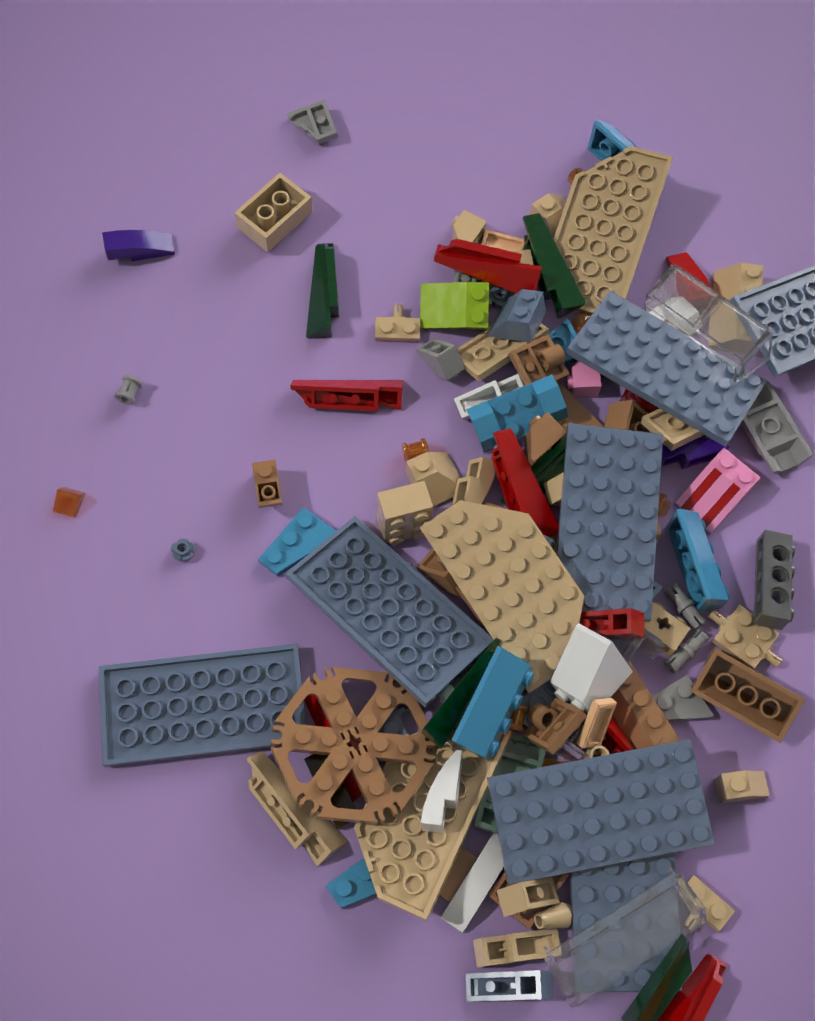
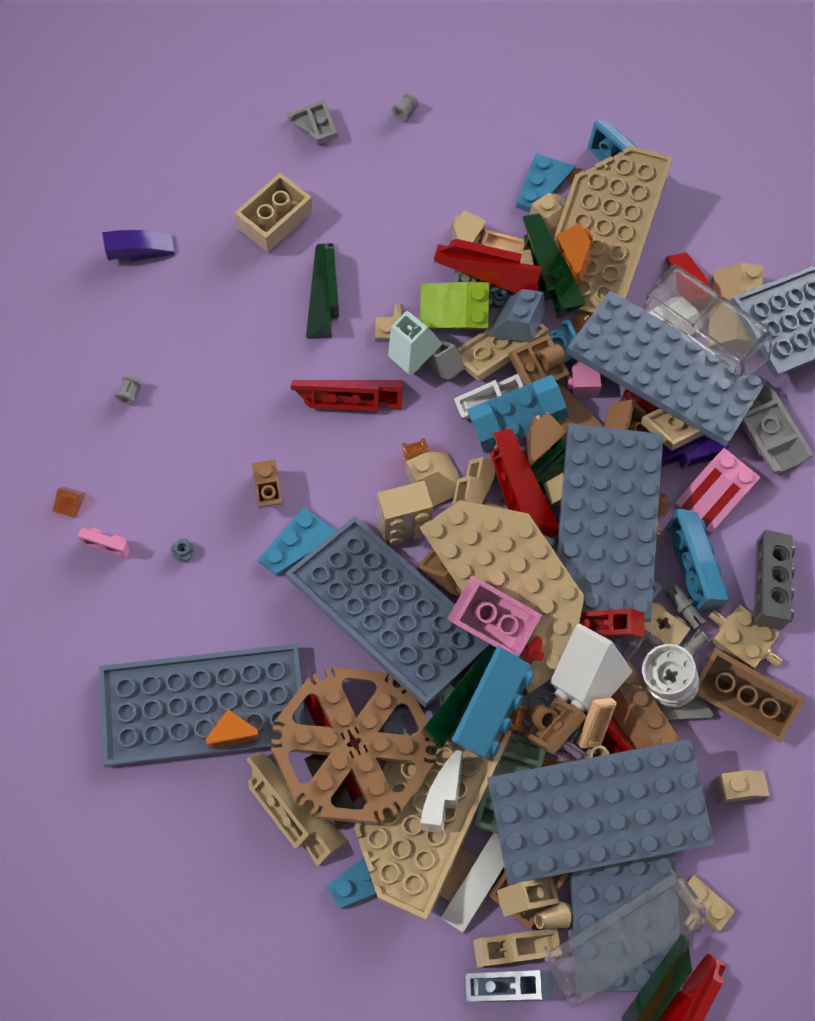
none -> bright pink plate [78,527,130,559]
none -> orange slope [206,709,260,749]
none -> light aqua slope [388,310,443,376]
none -> light grey bush [392,92,419,121]
none -> bright pink slope [447,575,542,657]
none -> dark azure wing [516,153,576,212]
none -> red piece [520,636,544,665]
none -> orange slope [556,223,594,287]
none -> white wheel [642,644,700,708]

